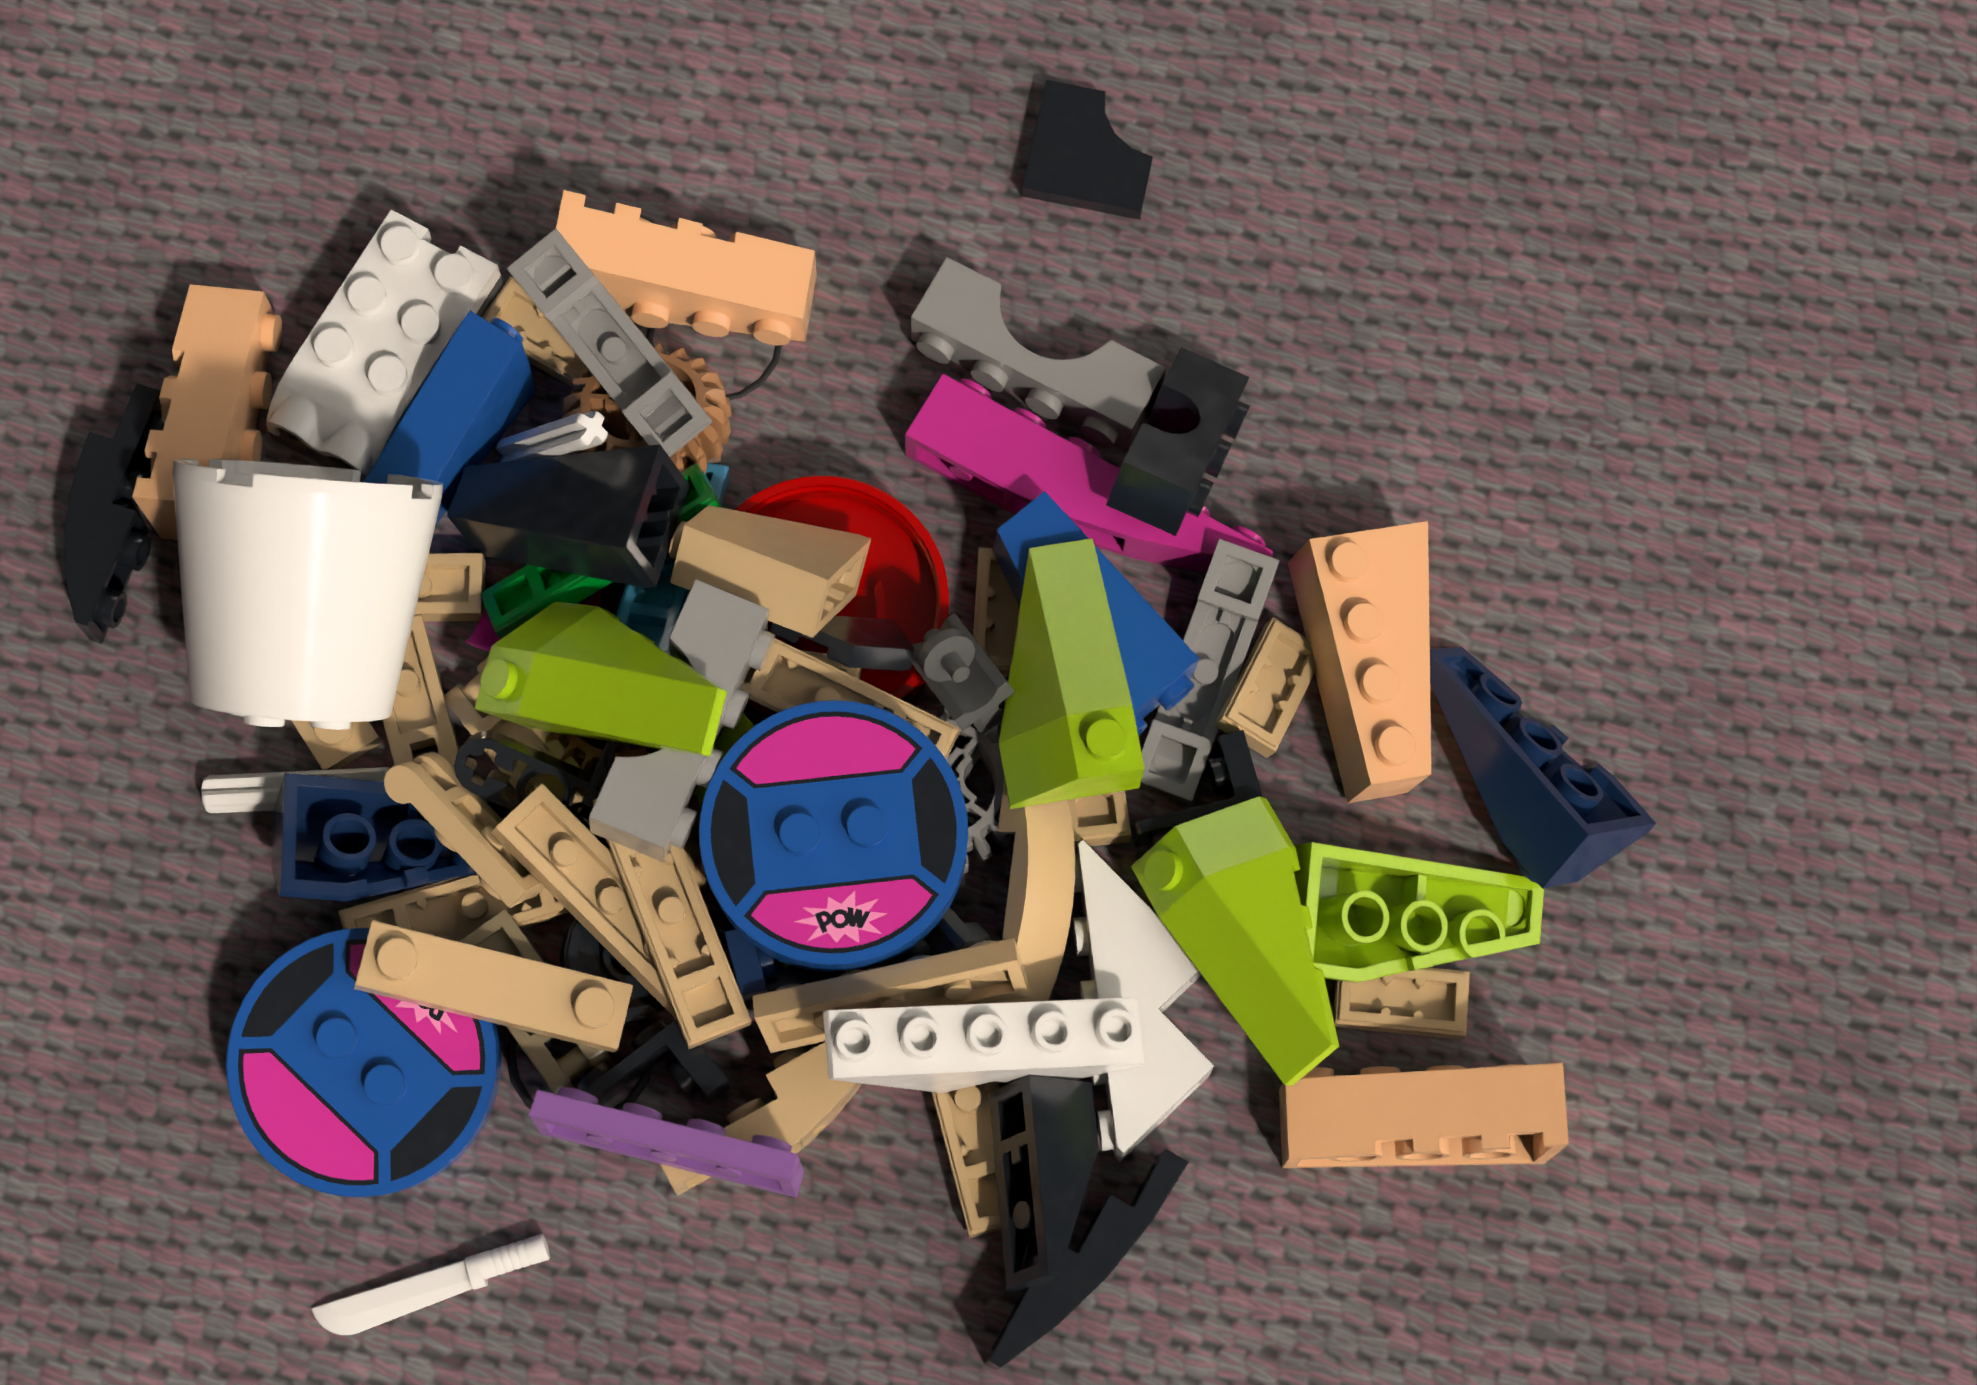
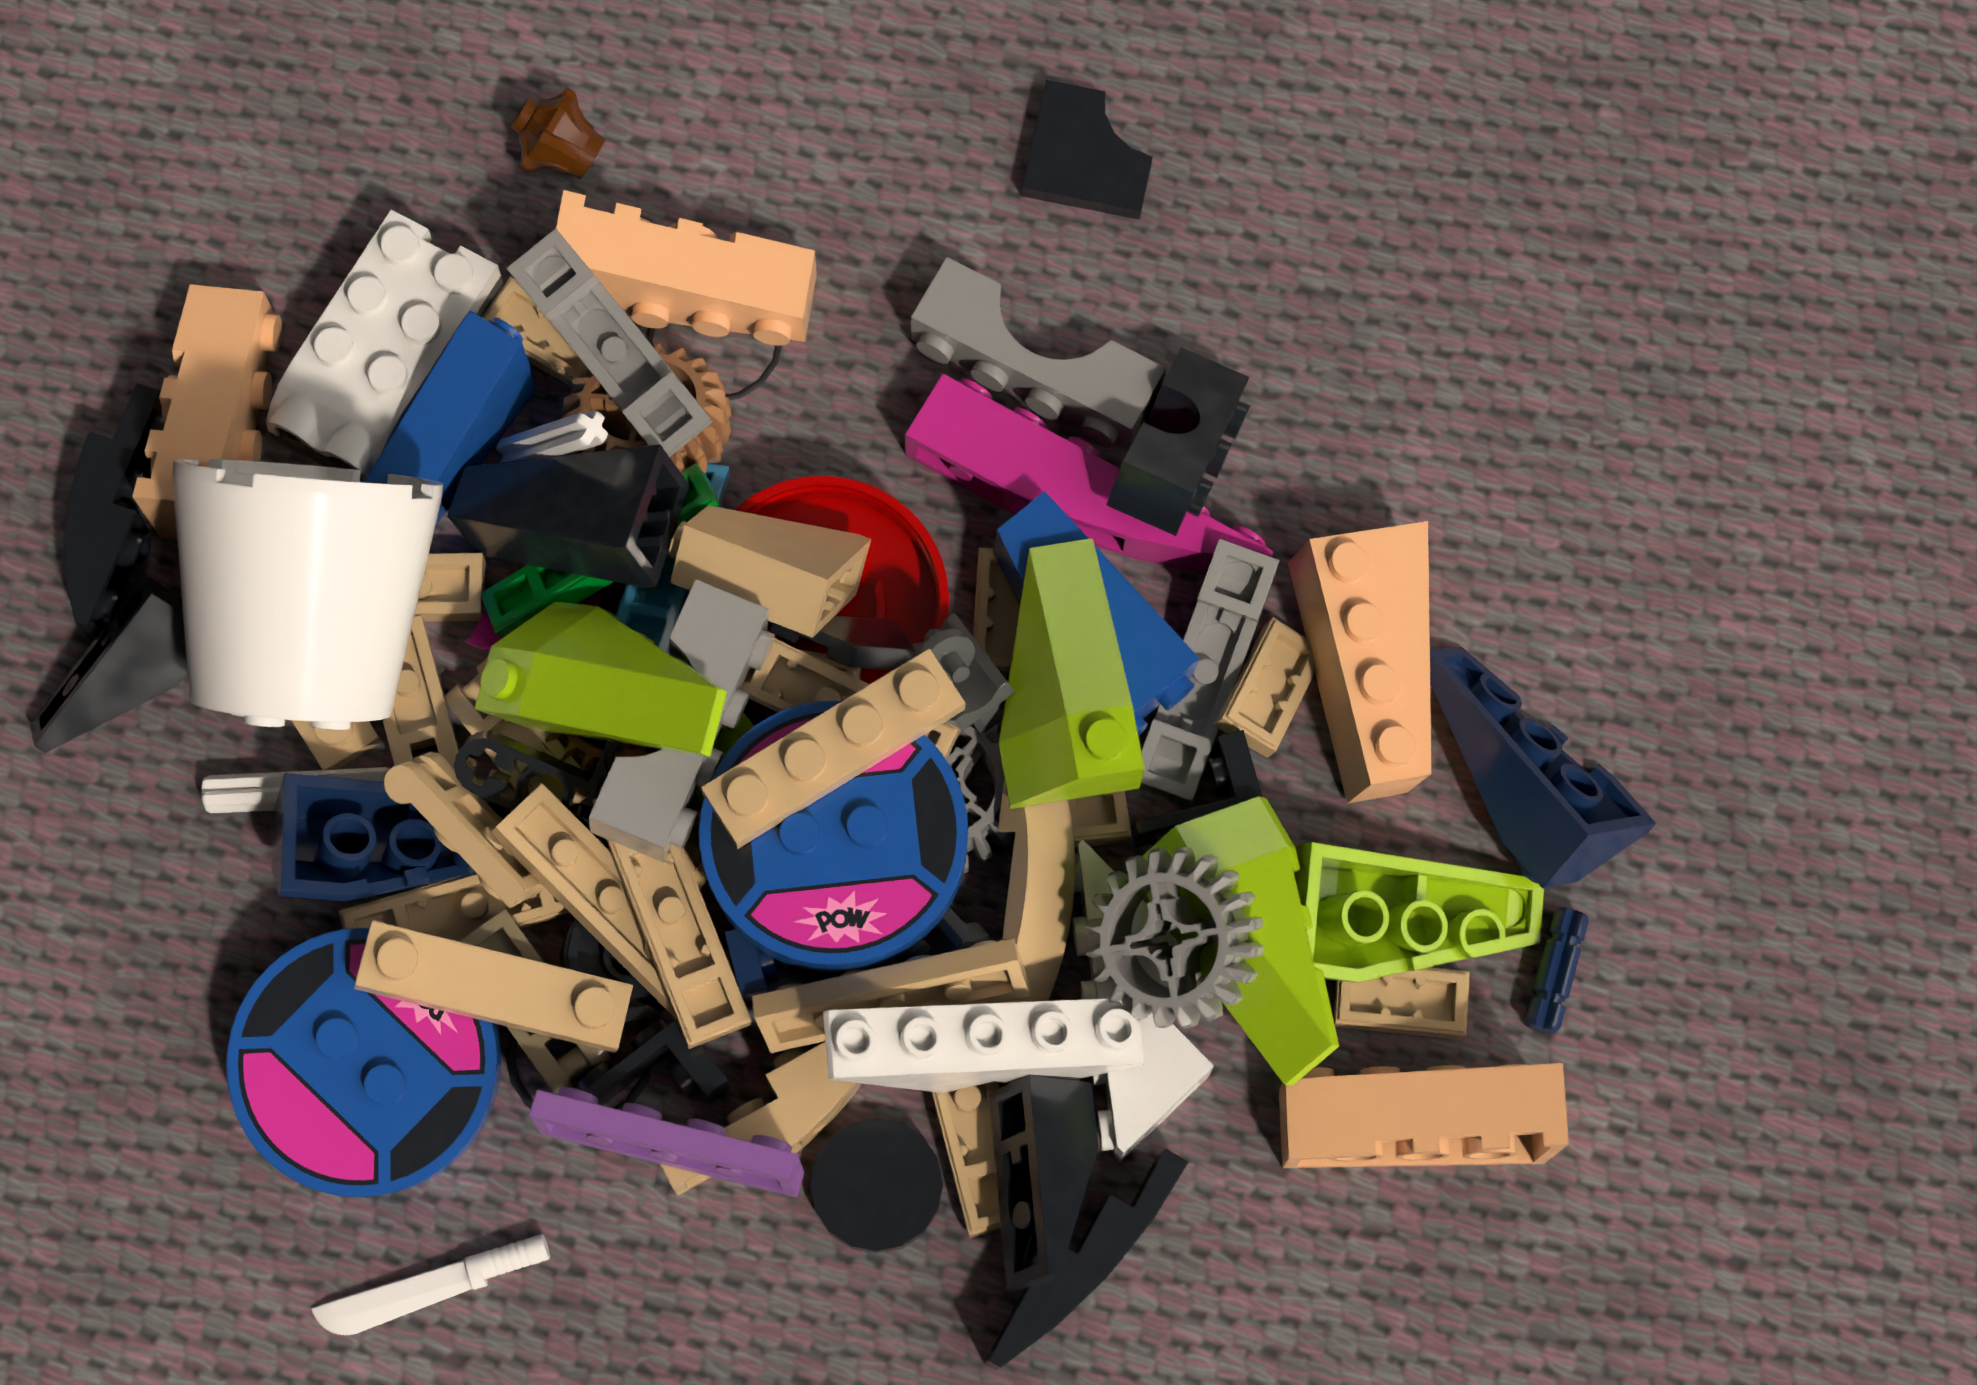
none -> black slope [30,574,188,753]
none -> reddish brown rock [510,87,606,179]
none -> tan plate [701,648,966,849]
none -> black tile [810,1118,943,1253]
none -> light grey gear [1084,847,1265,1029]
none -> dark blue axle [1524,907,1589,1034]

